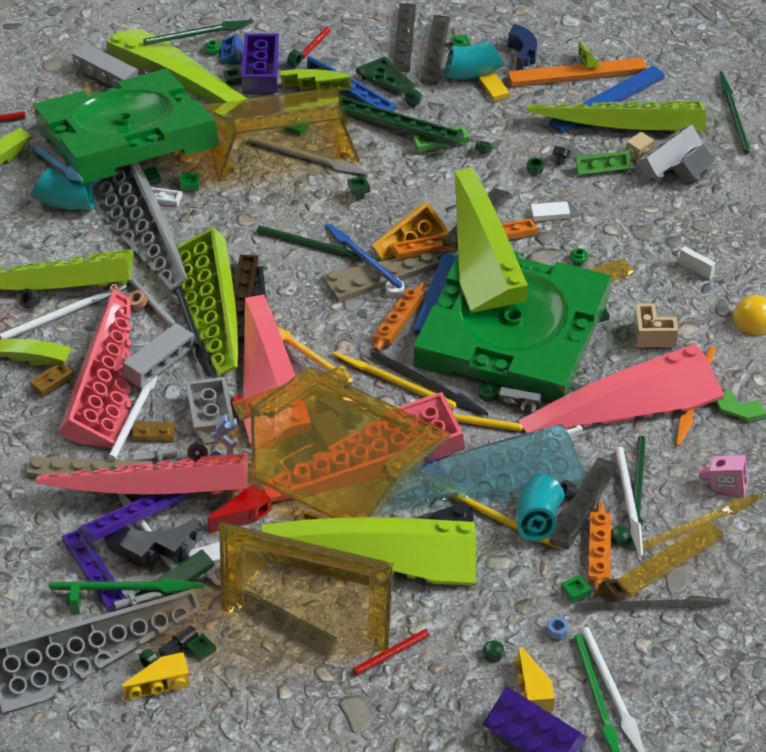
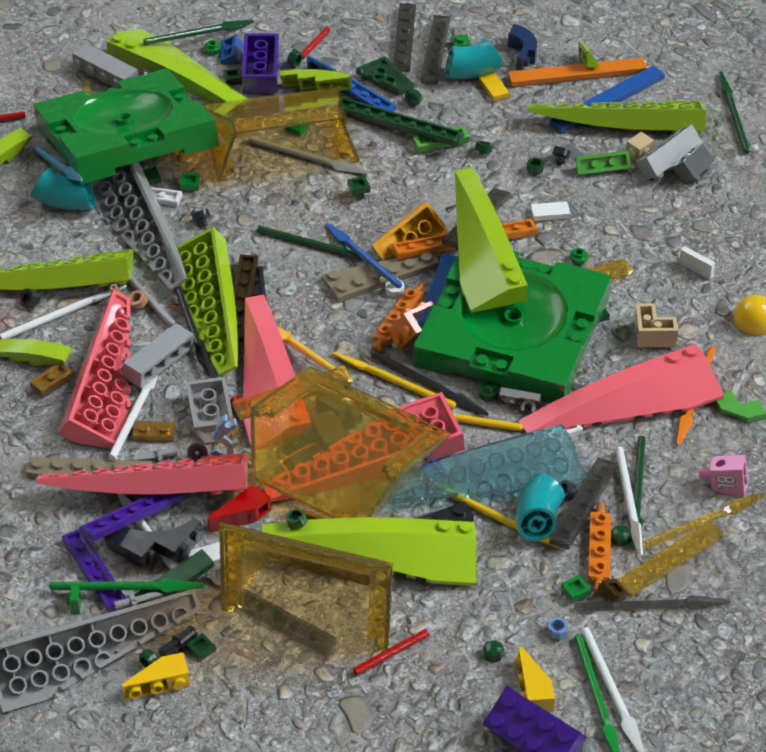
none -> black tile [191,209,211,227]
none -> dark green tile [285,508,308,530]
none -> orange bracket [387,301,434,350]

